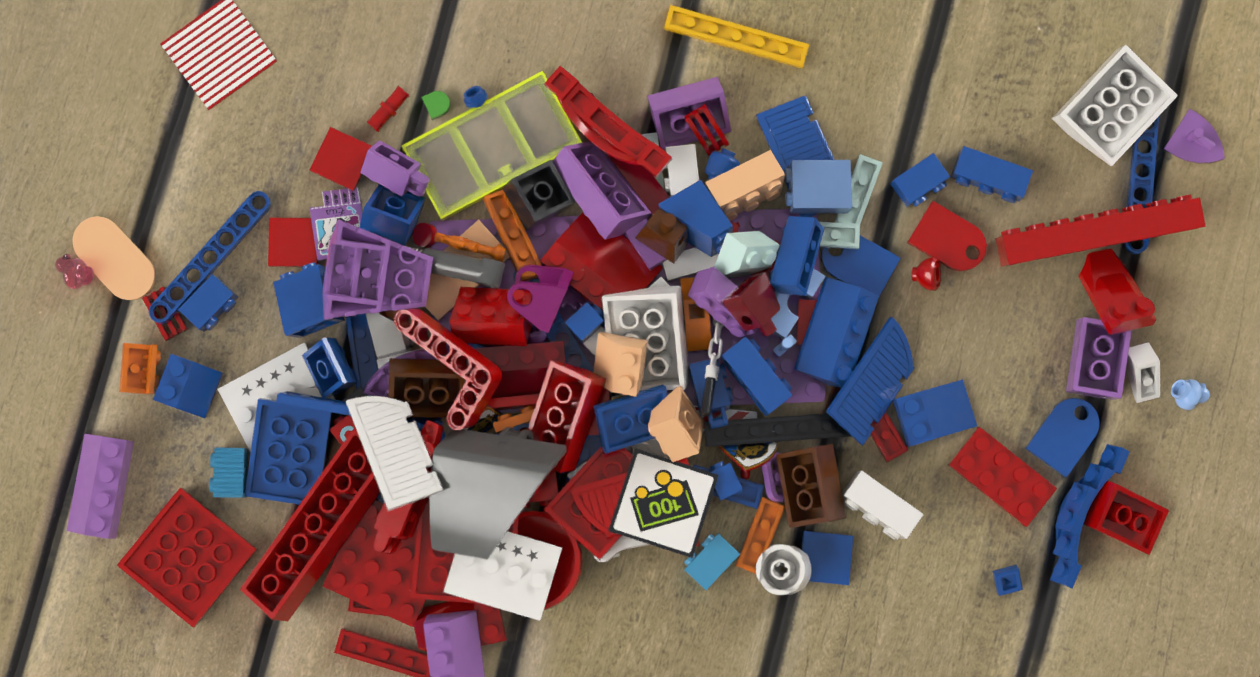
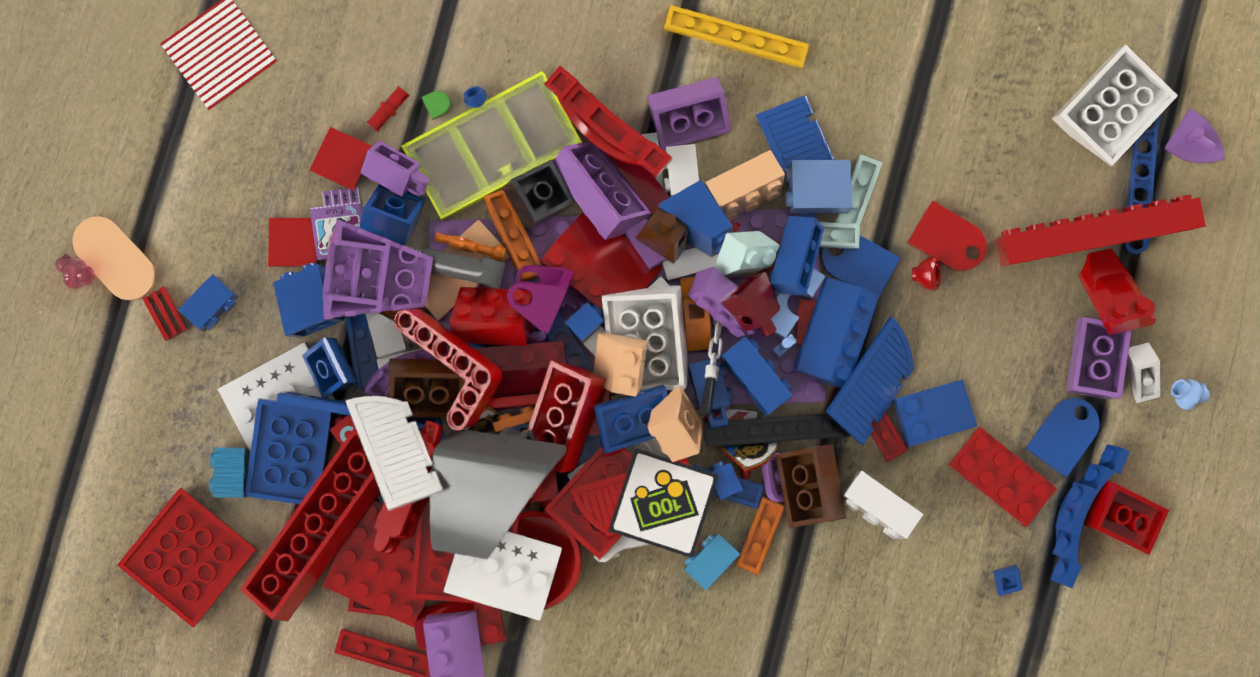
medium lavender slope [67,434,134,539] -> none
orange bracket [119,343,161,394] -> none
blue beam [149,191,271,324] -> none
blue slope [153,354,223,418] -> none
red tile [413,222,437,248] -> none
red tile [684,104,730,156] -> none
blue head [704,148,740,180] -> none
white brick [756,544,811,595] -> none
blue tile [802,531,853,585] -> none
blue brick [891,153,950,207] -> none
blue brick [951,146,1033,203] -> none

